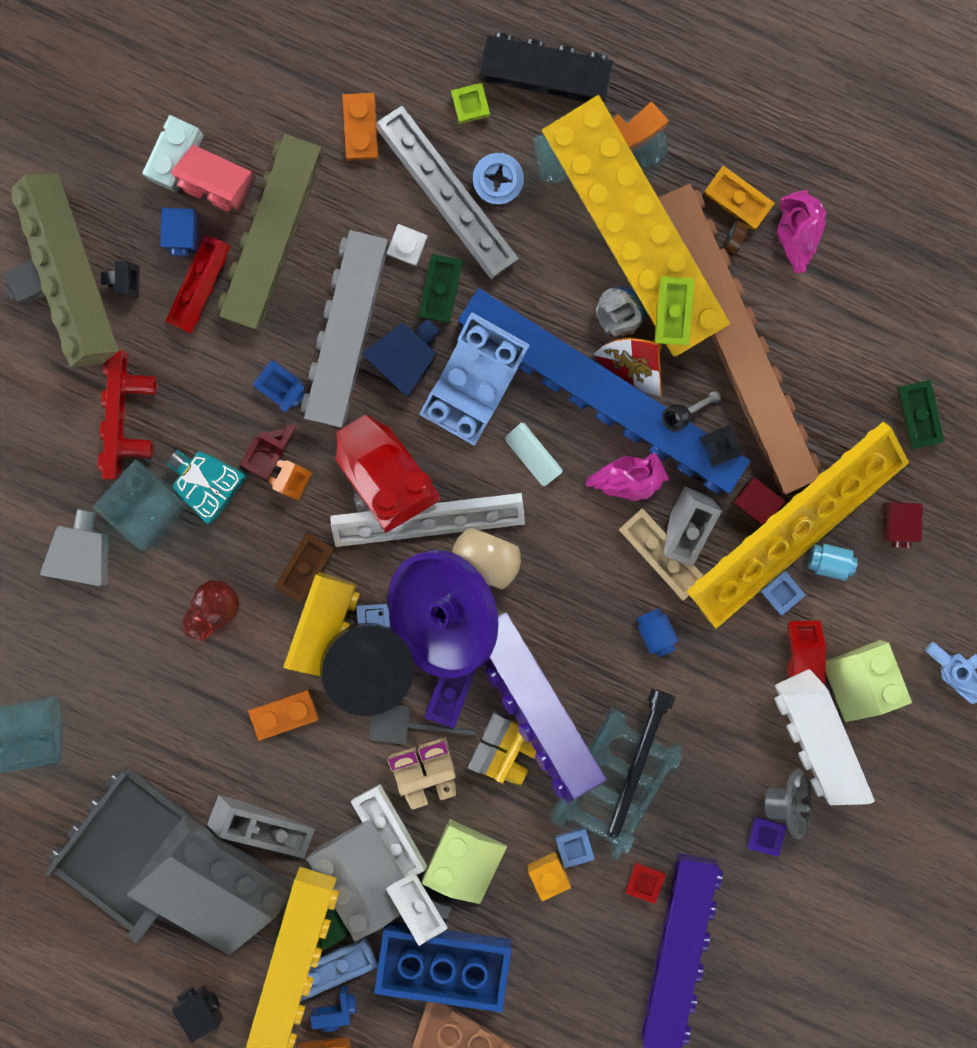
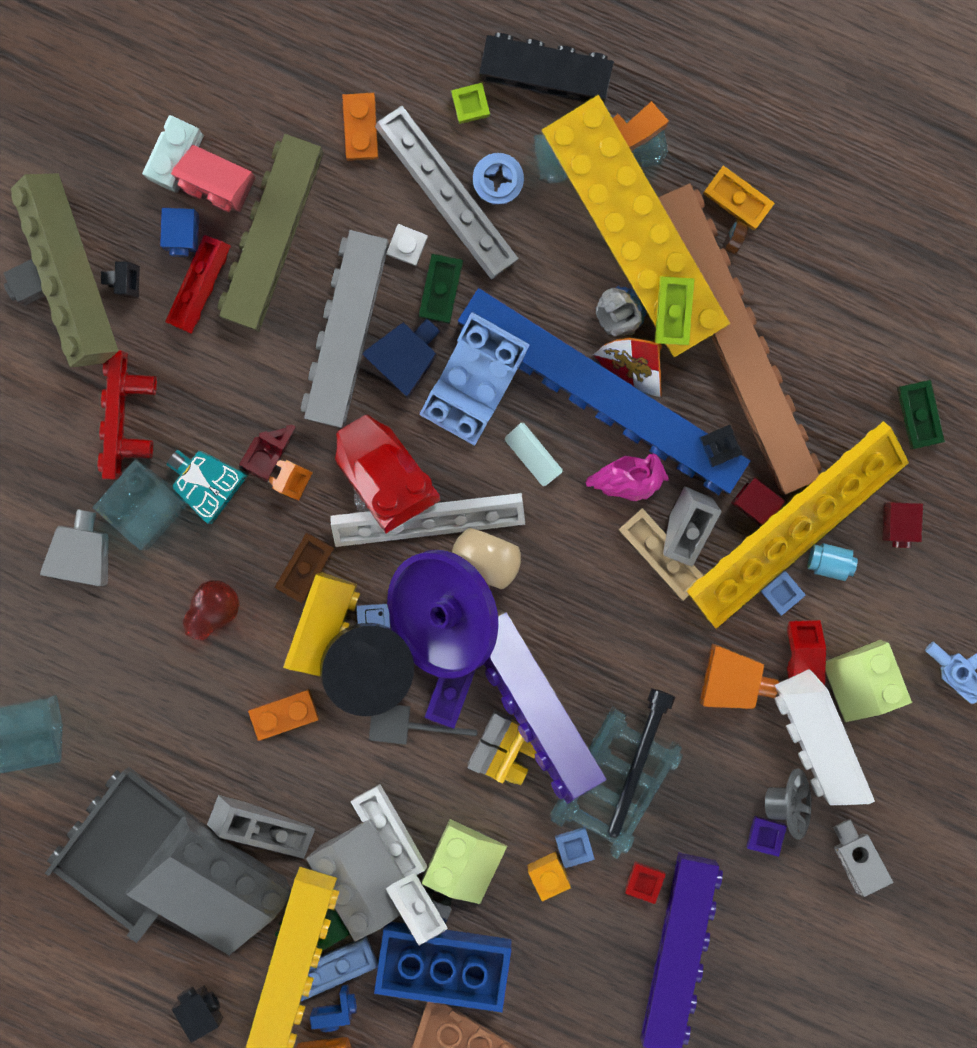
blue bracket [252,358,305,412] -> none
tan hips [387,737,456,809] -> none
blue brick [636,608,679,658] -> none
black hinge [662,391,721,432] -> none
dark pink hair [776,190,826,274] -> none
none -> orange torso [699,644,779,709]
none -> light grey torso [833,819,893,897]

